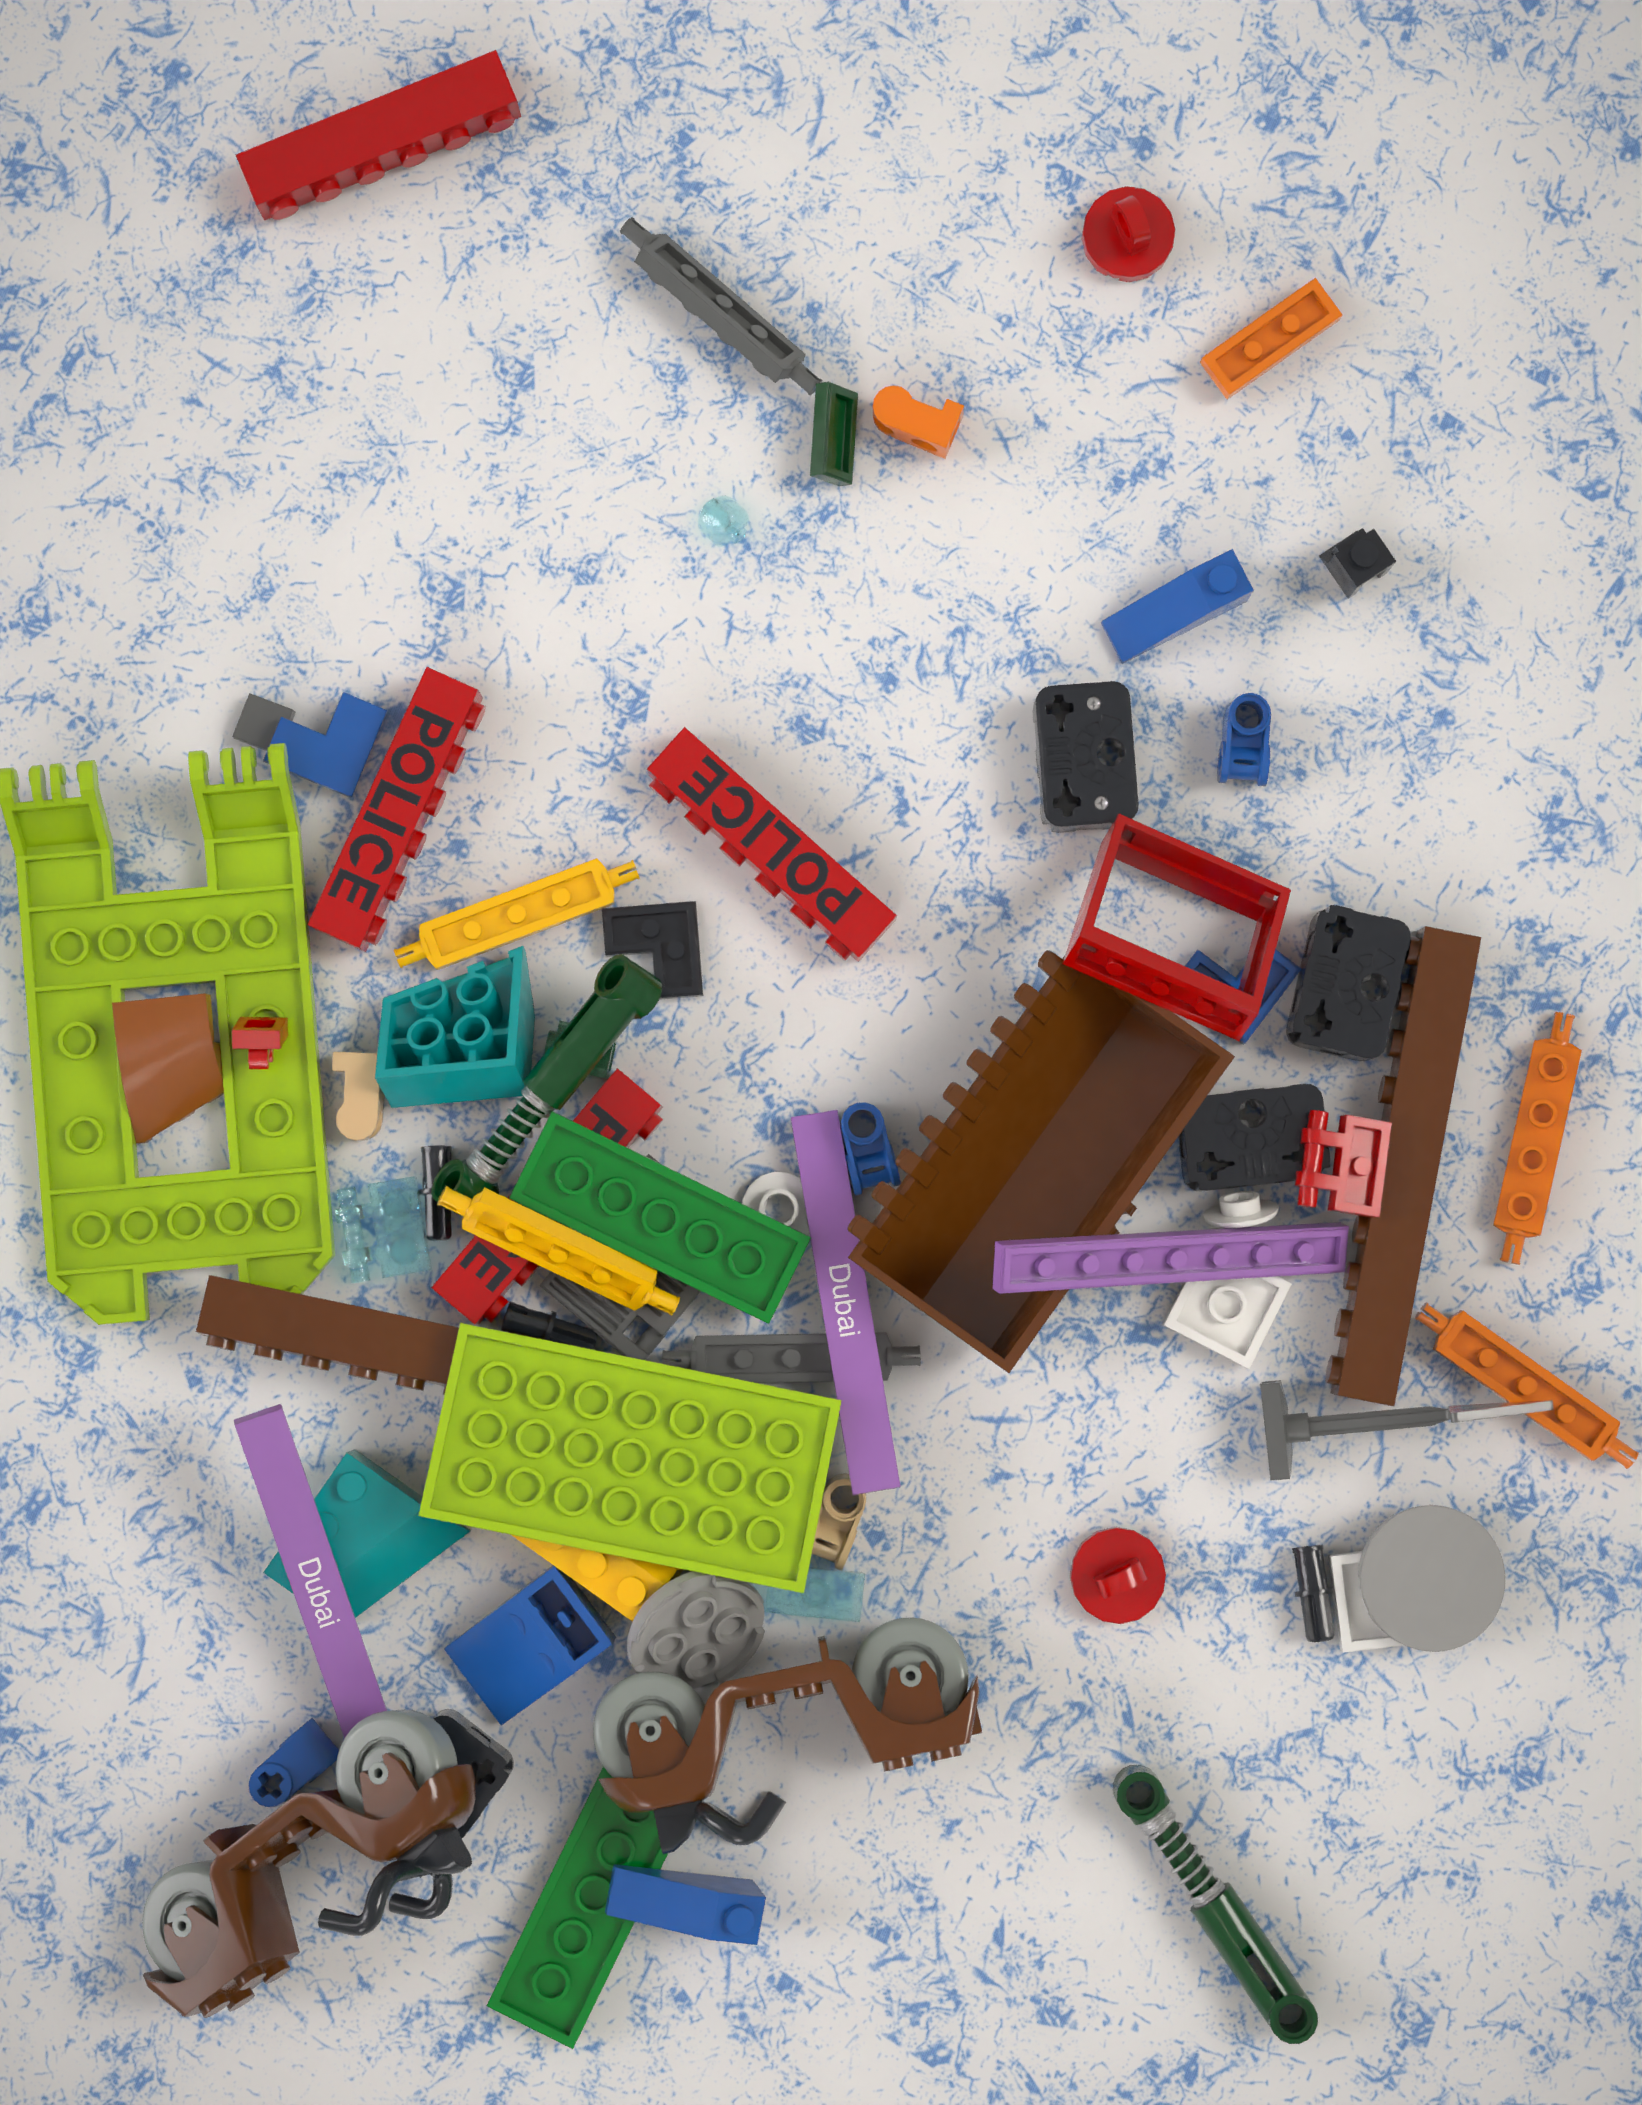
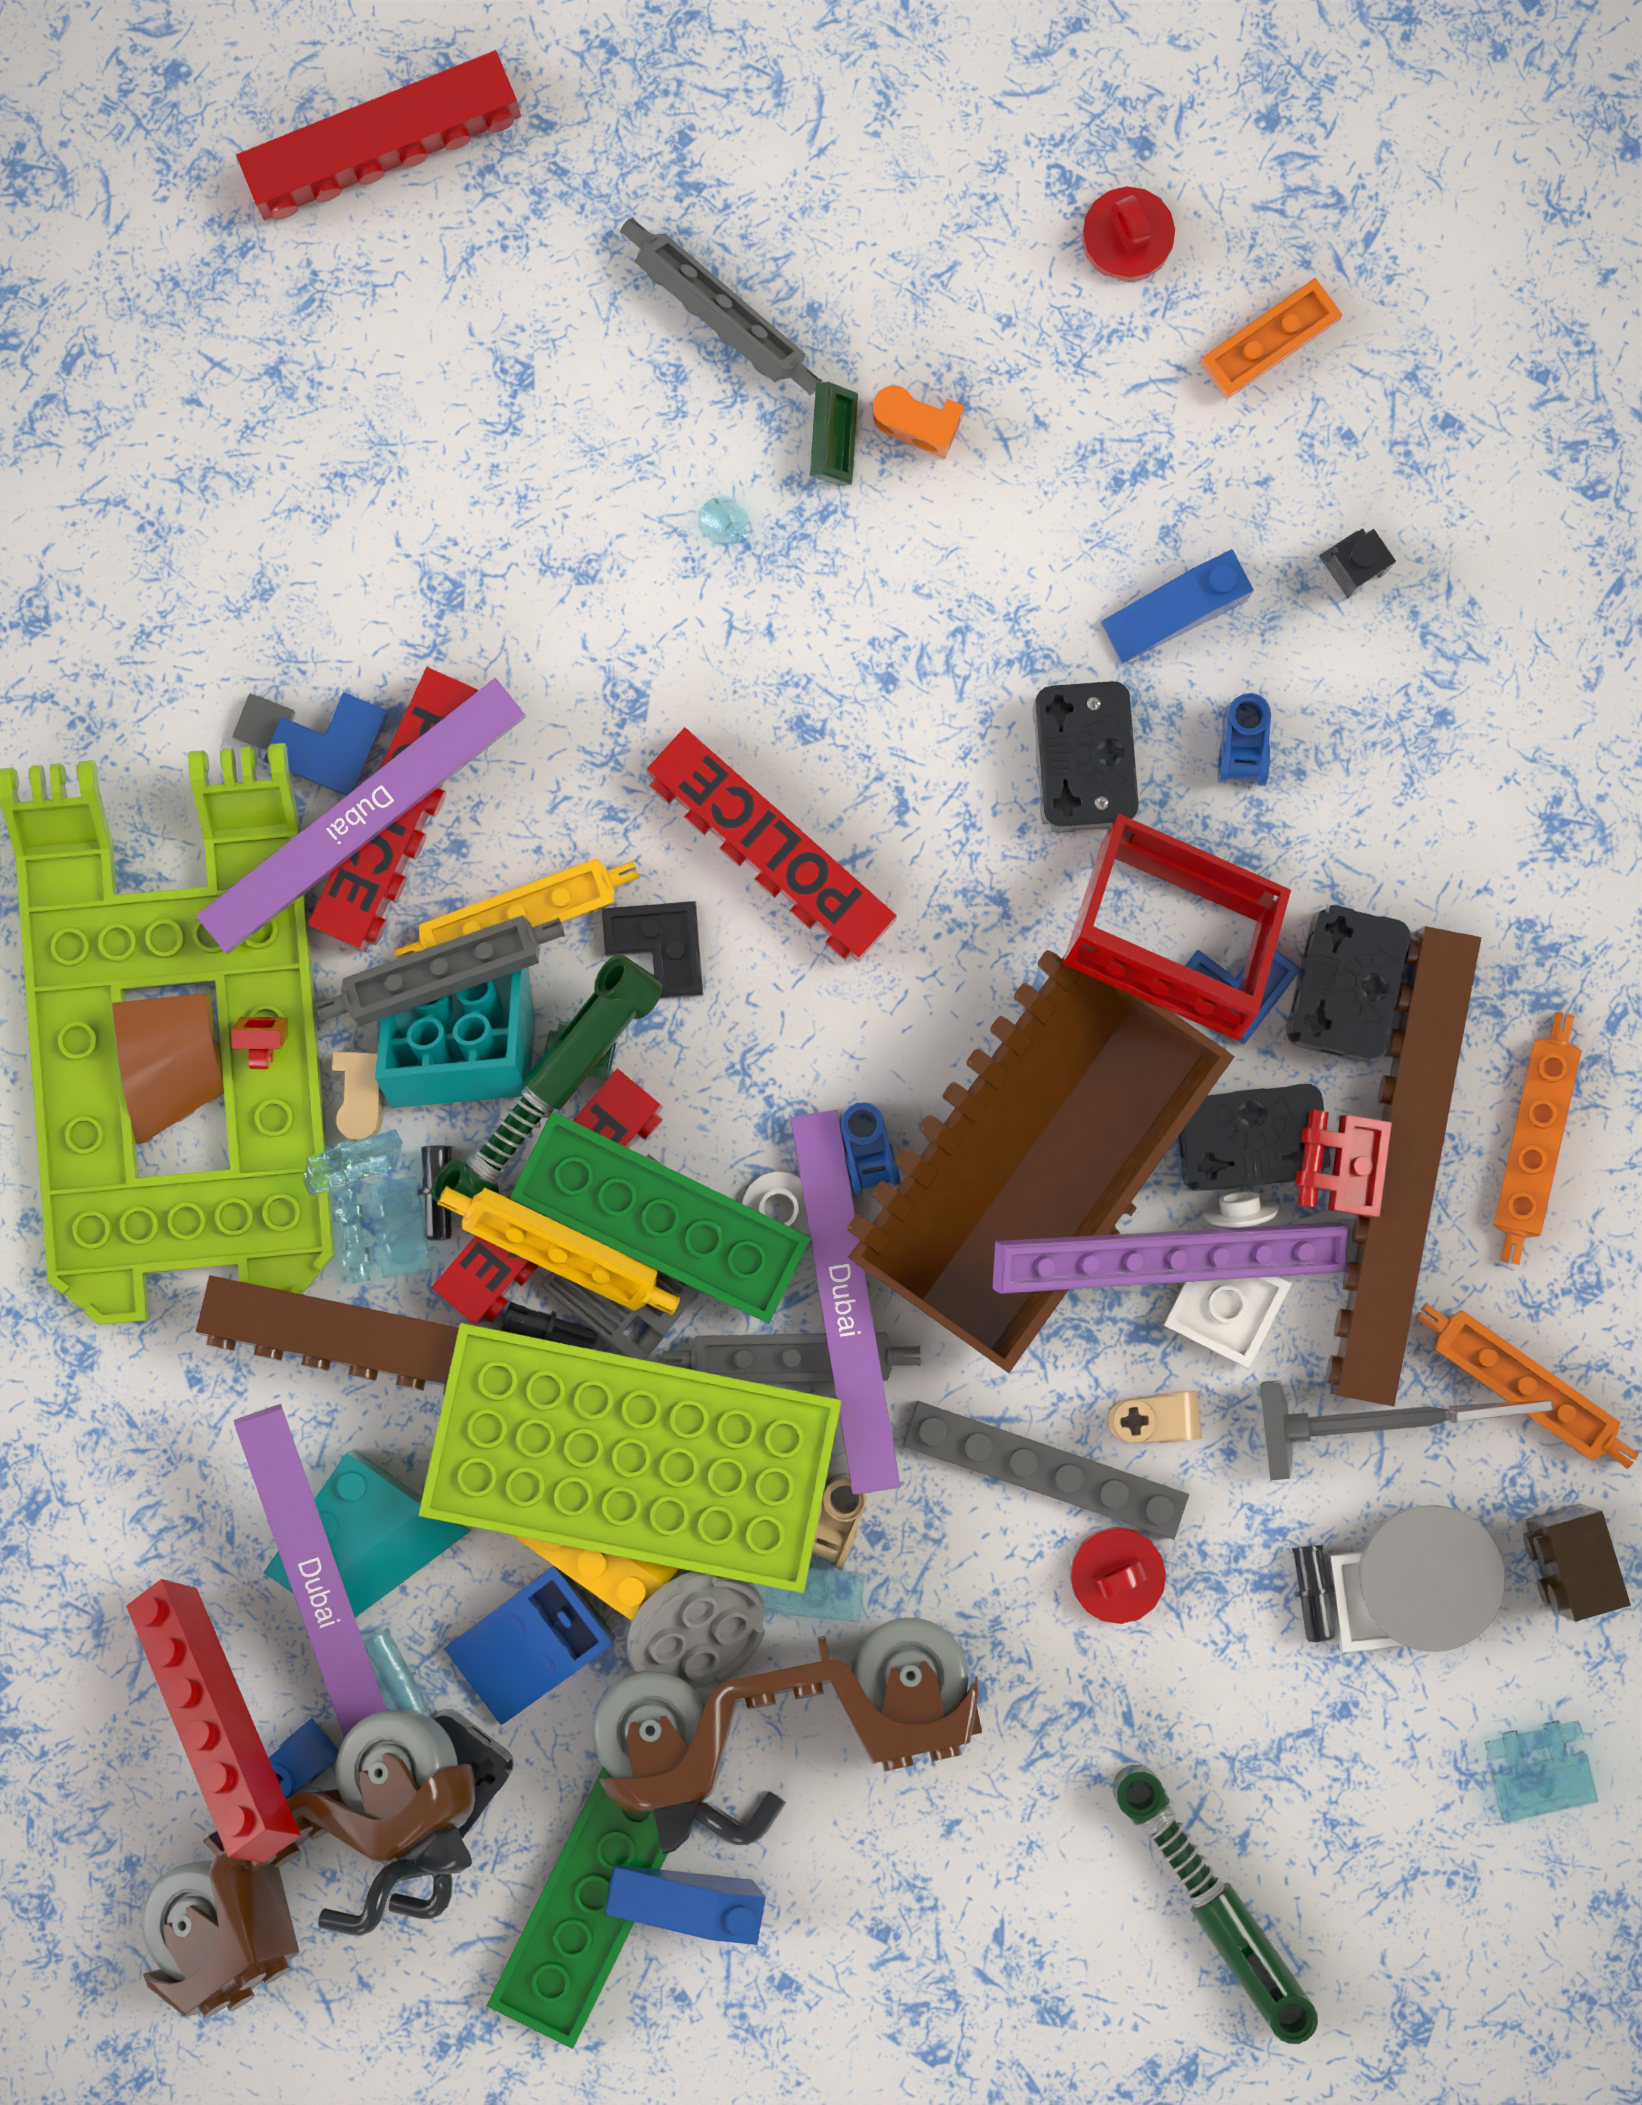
none -> red brick [126,1579,301,1863]
none -> medium lavender tile [196,678,526,954]
none -> clear light blue plate [303,1129,403,1195]
none -> dark grey plate [315,915,566,1027]
none -> clear light blue pin [363,1628,432,1716]
none -> dark grey plate [903,1400,1190,1540]
none -> tan piece [1107,1391,1202,1443]
none -> clear light blue plate [1484,1720,1599,1823]
none -> dark brown brick [1523,1504,1631,1622]

